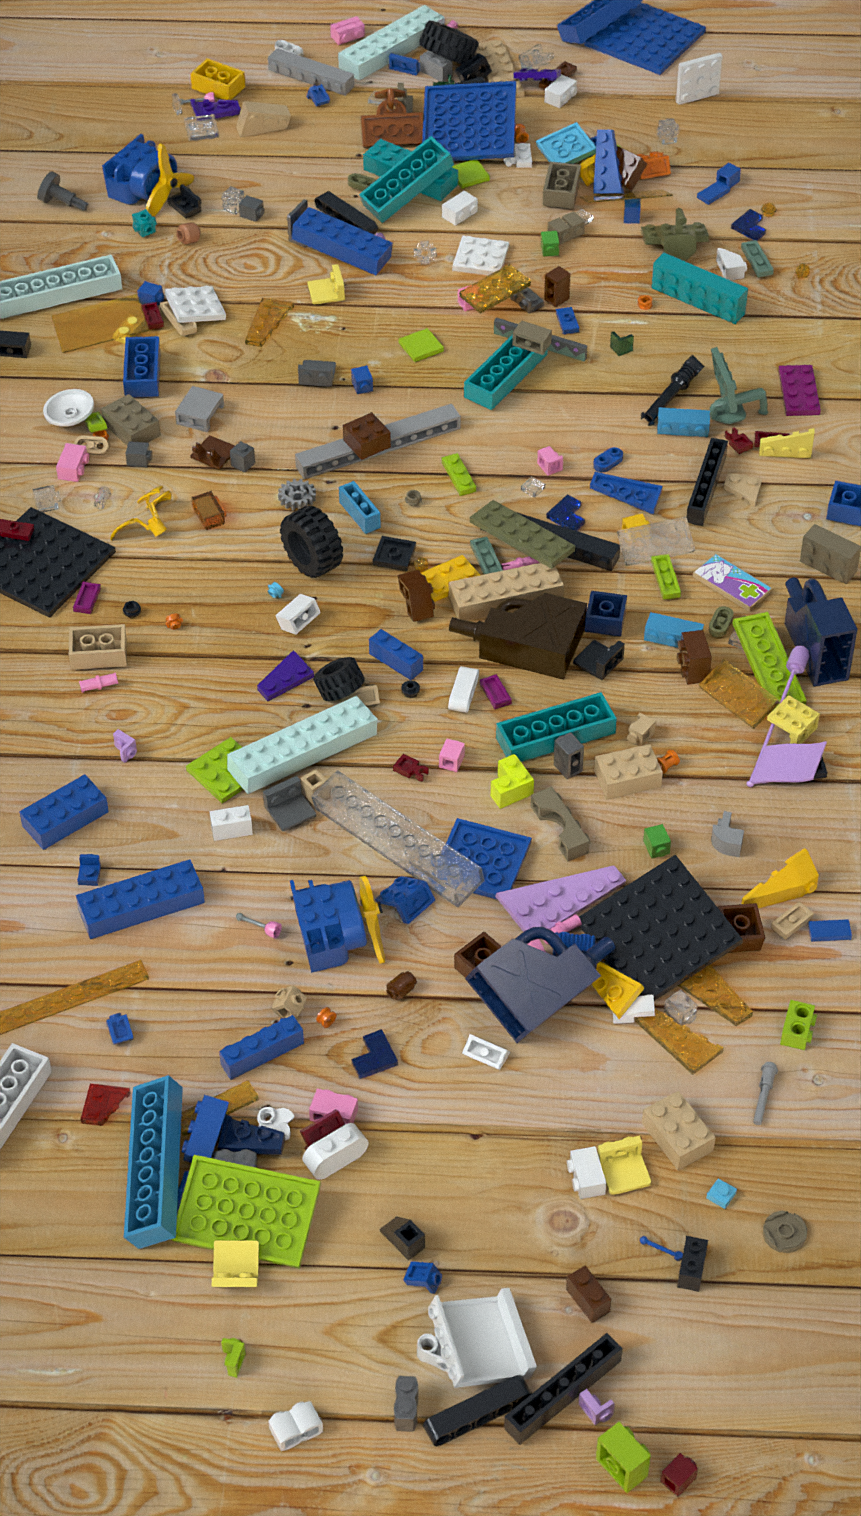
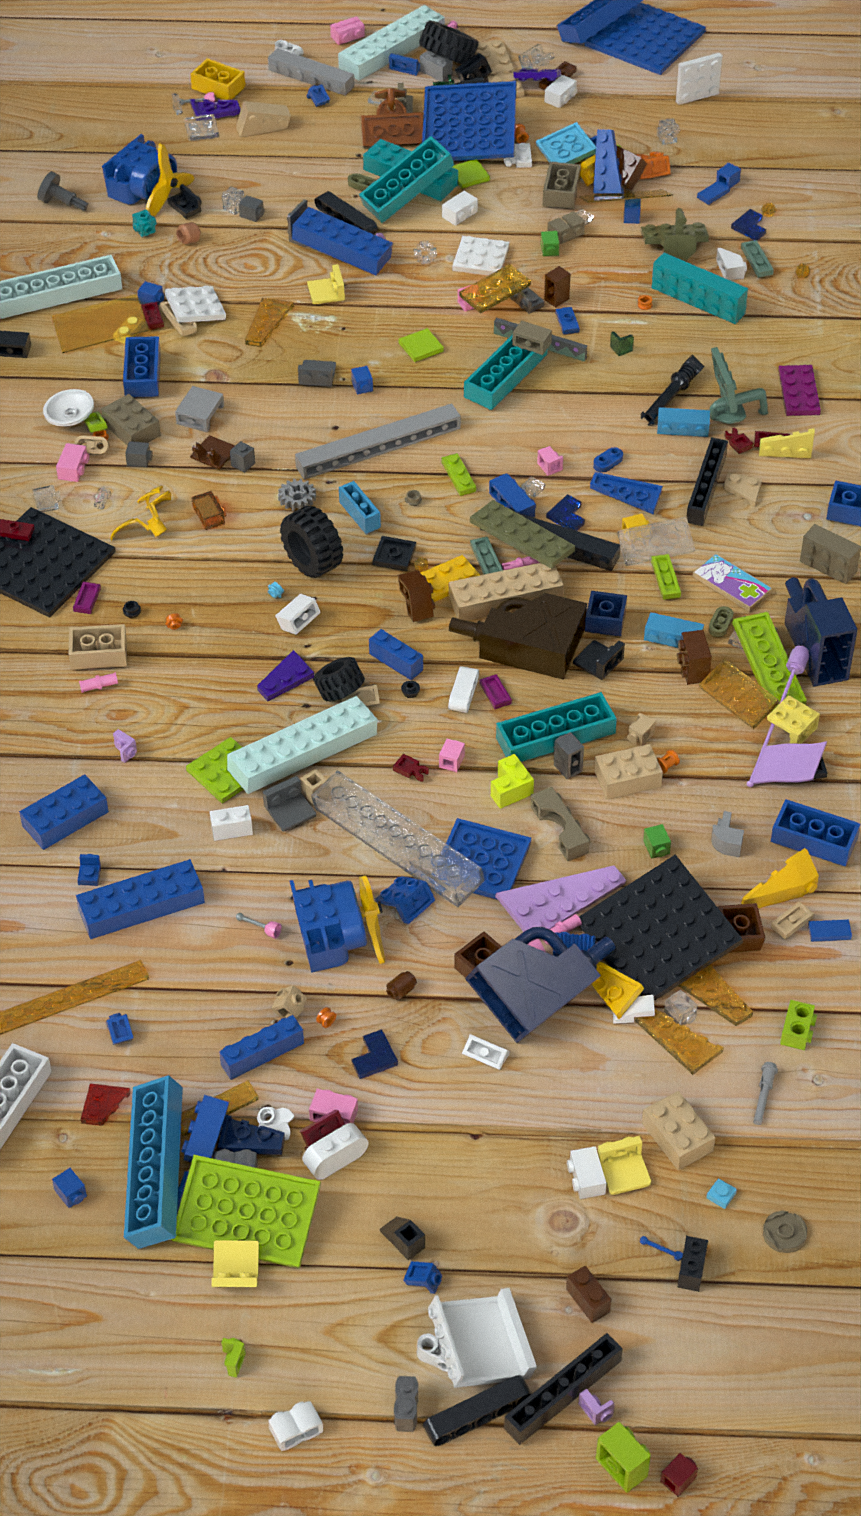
reddish brown brick [343,412,391,460] -> none
none -> blue brick [52,1168,87,1208]
none -> blue brick [489,473,536,518]
none -> blue brick [771,799,861,867]

